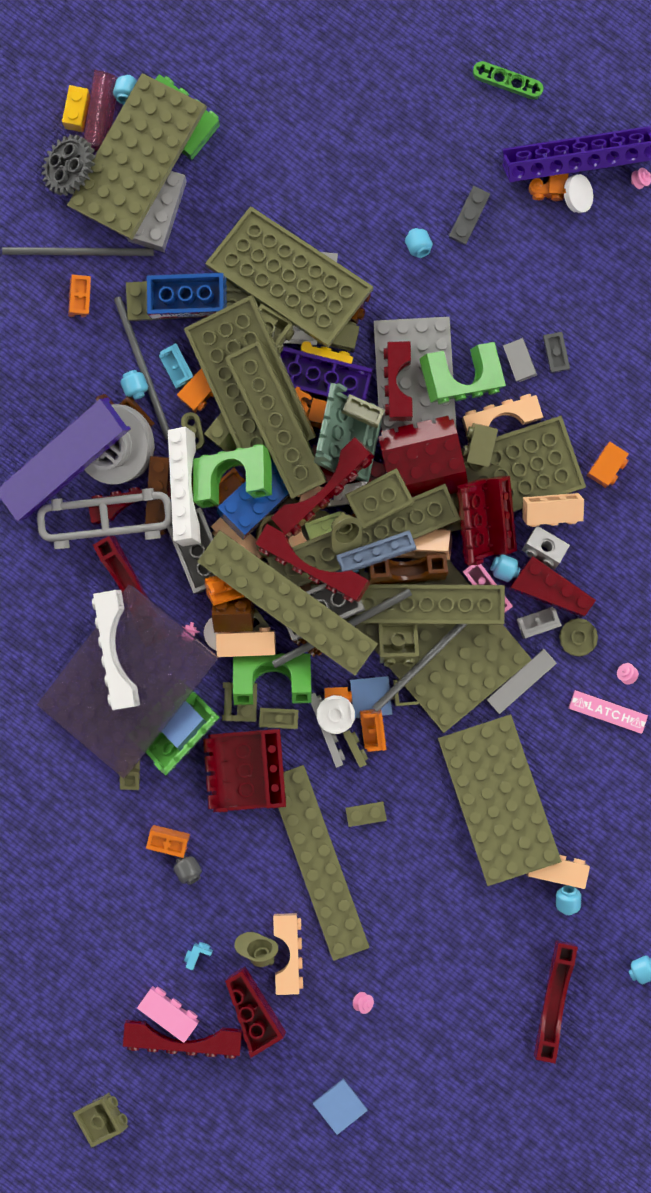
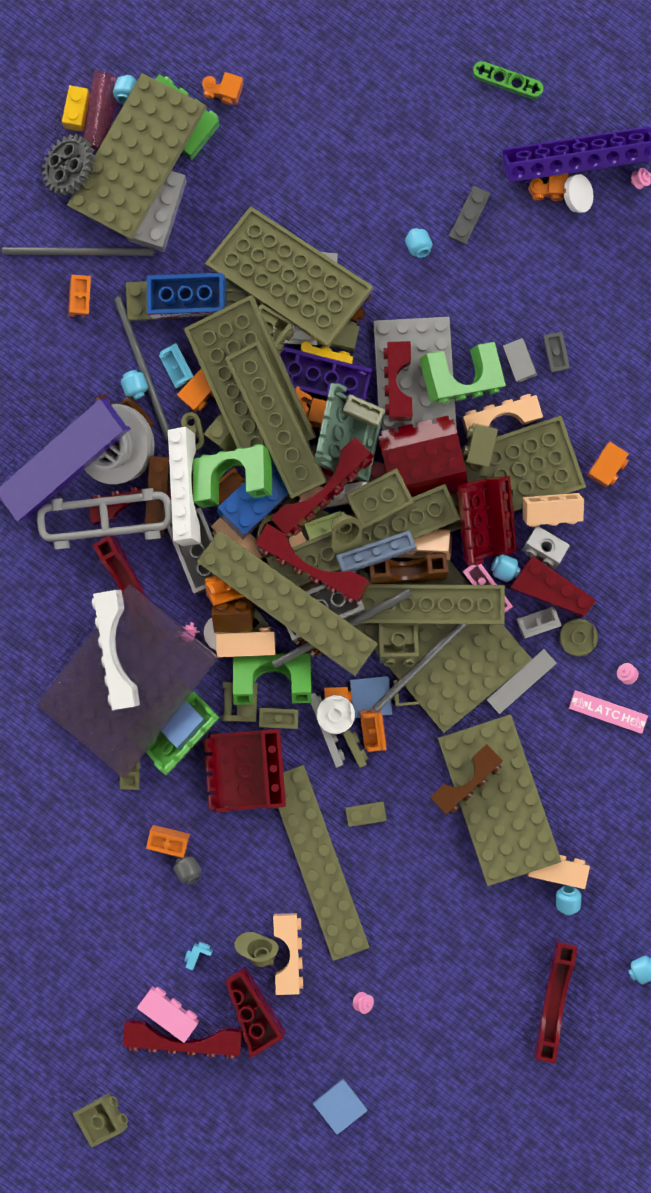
none -> orange brick [202,72,244,105]
none -> reddish brown arch [430,744,503,815]

